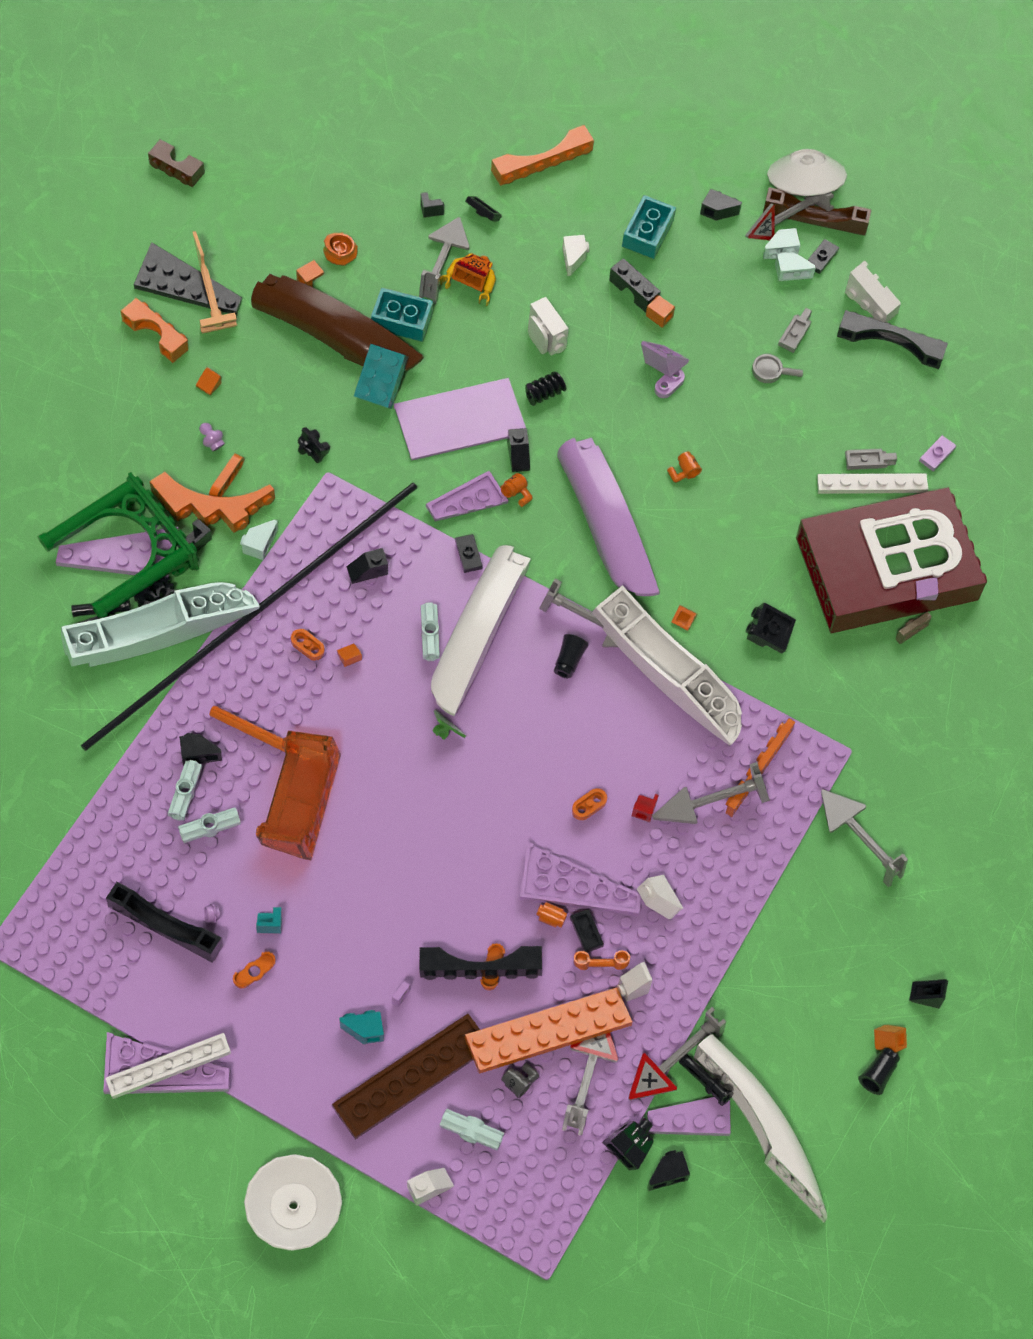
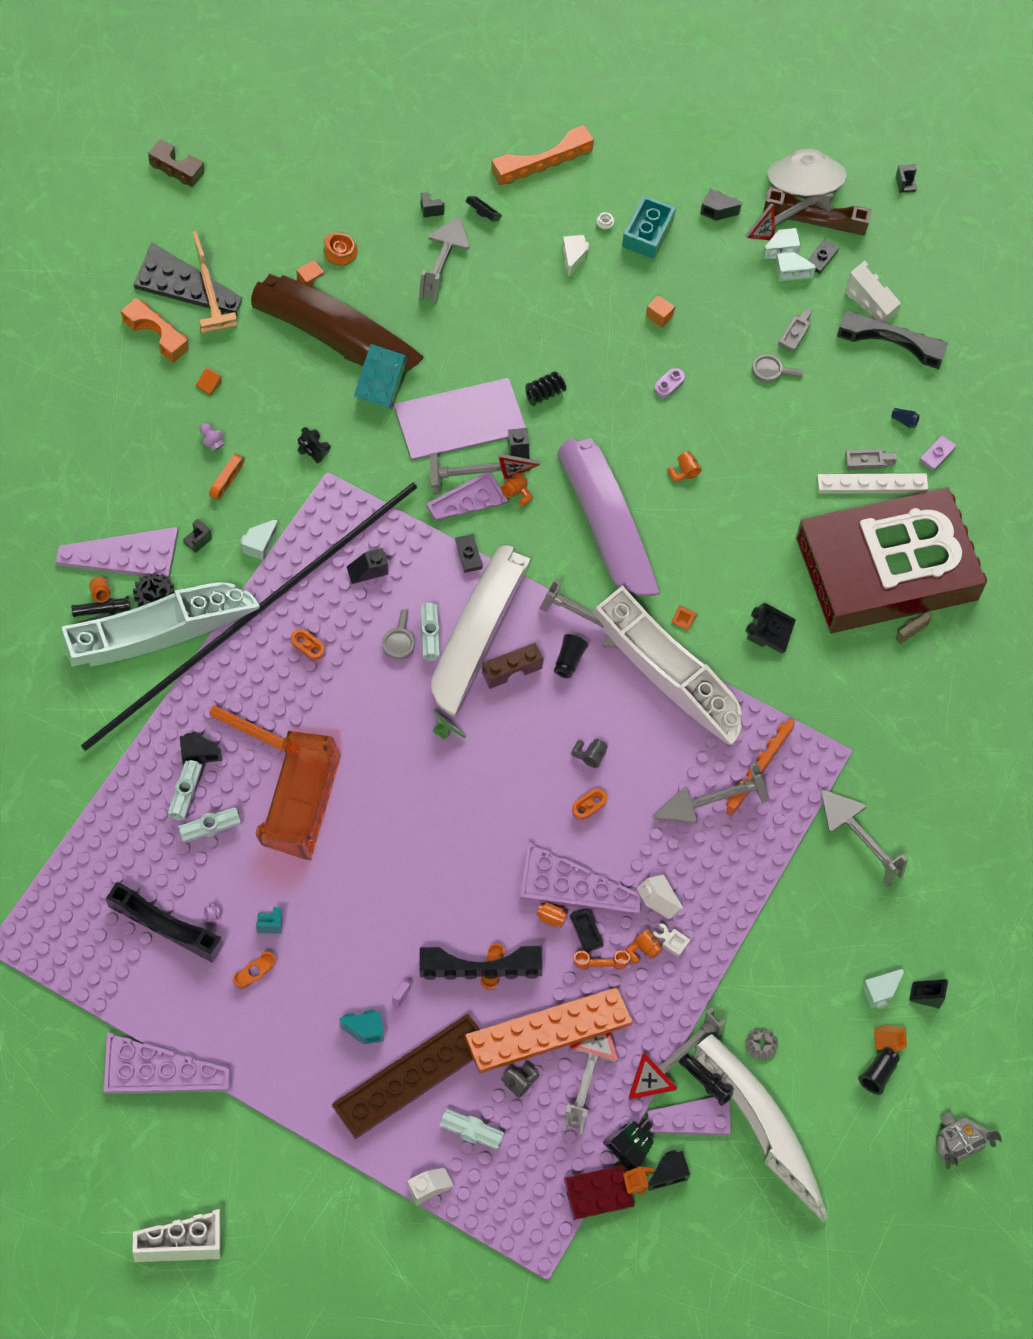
green arch [37,472,200,619] -> none
white plate [105,1033,232,1099] -> none
orange arch [150,472,275,533] -> none
white dish [244,1154,342,1251] -> none
orange slope [336,643,362,667] -> none
teal brick [371,288,433,342] -> none
torso [440,253,496,306] -> none
white brick [528,297,569,356] -> none
arch [609,258,661,313] -> none
white slope [617,962,652,1002] -> none
red panel [632,794,659,822] -> none
lavender slope [641,341,689,377] -> none
lavender slope [916,578,938,600] -> none
none -> orange brick [89,577,111,603]
none -> white wedge [133,1209,221,1262]
none -> light grey piece [382,609,415,660]
none -> light grey piece [430,453,540,495]
none -> reddish brown arch [482,643,543,689]
none -> dark red plate [564,1165,635,1220]
none -> dark grey piece [571,739,608,768]
none -> white plate [597,212,614,230]
none -> orange panel [623,1167,654,1195]
none -> orange piece [625,929,663,965]
none -> white plate [653,923,690,958]
none -> light grey gear [745,1028,778,1060]
none -> light aqua slope [862,969,904,1009]
none -> dark blue cone [891,408,920,428]
none -> panel [896,164,917,193]
none -> torso [937,1112,1002,1169]

